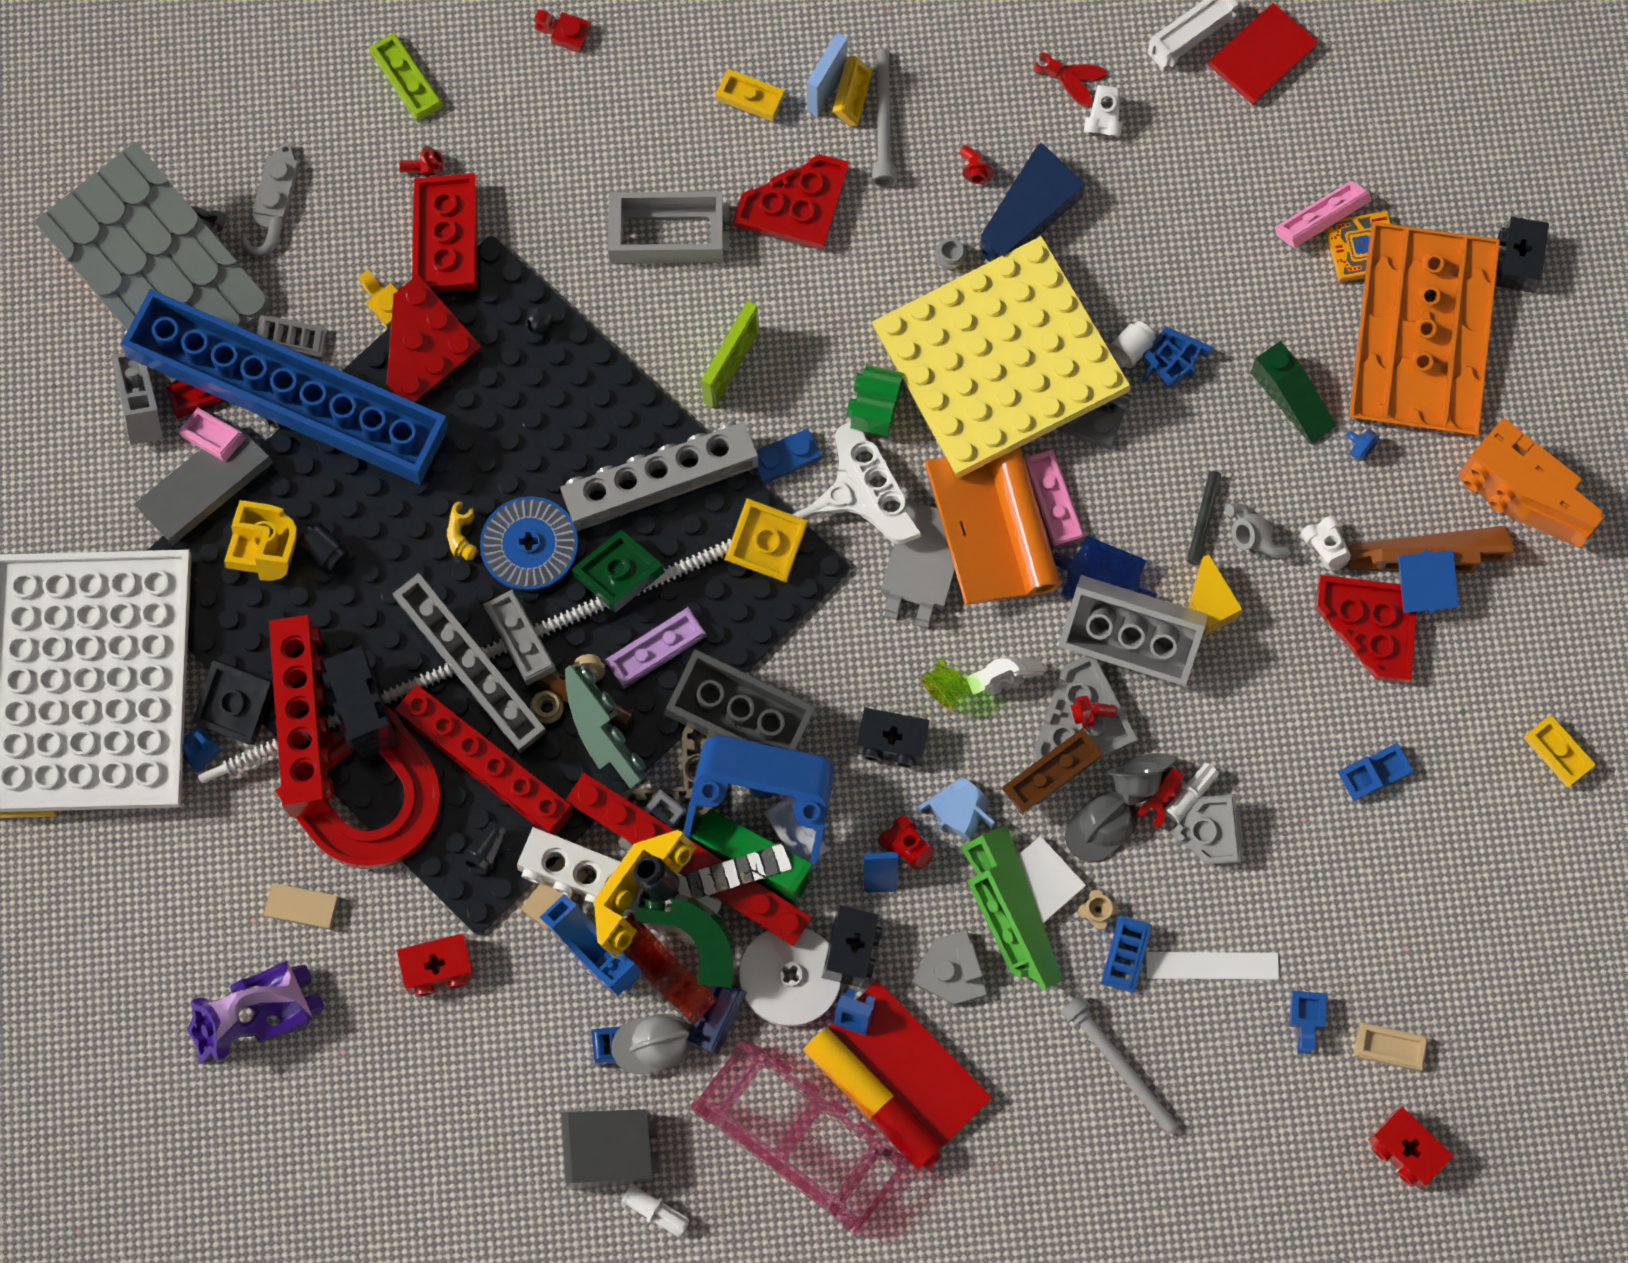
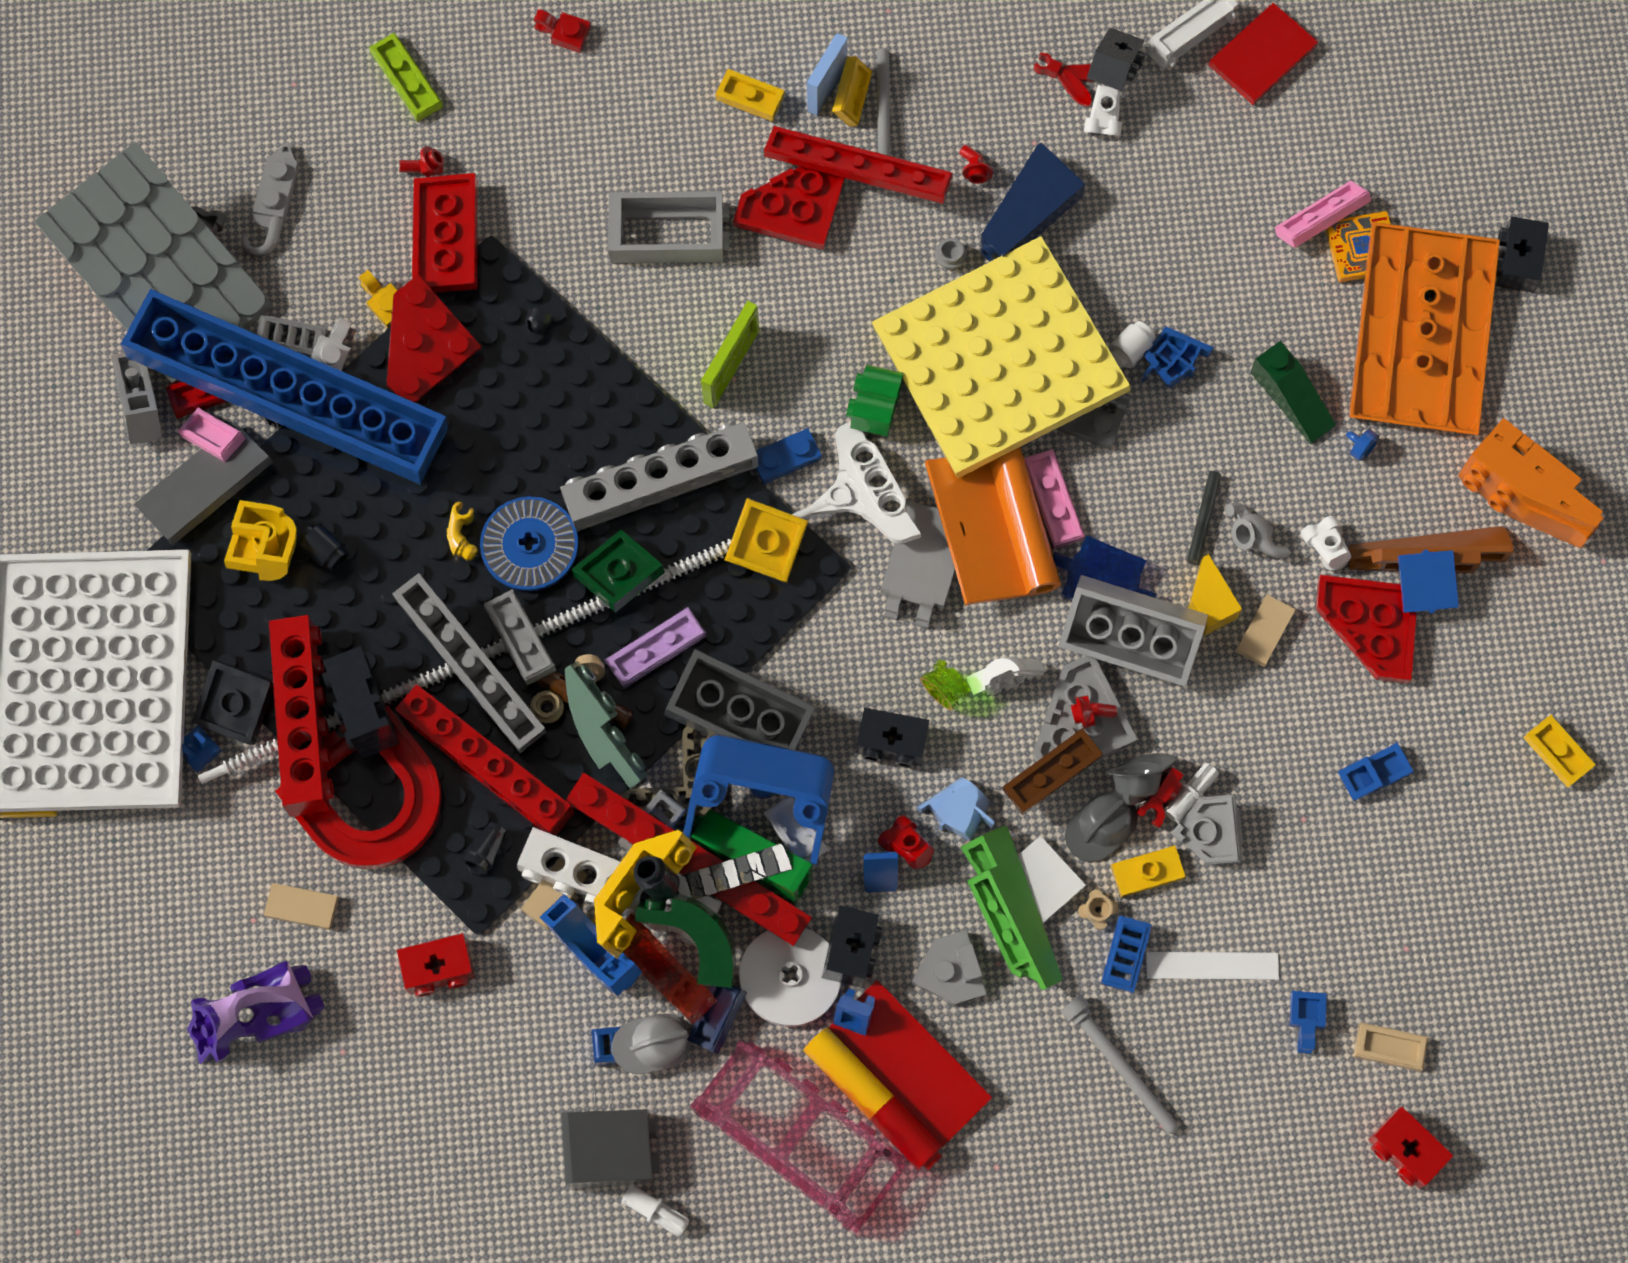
none -> white plate [310,318,351,371]
none -> red tile [764,126,953,204]
none -> black brick [1087,28,1146,91]
none -> yellow plate [1110,846,1186,898]
none -> tan tile [1235,594,1296,667]

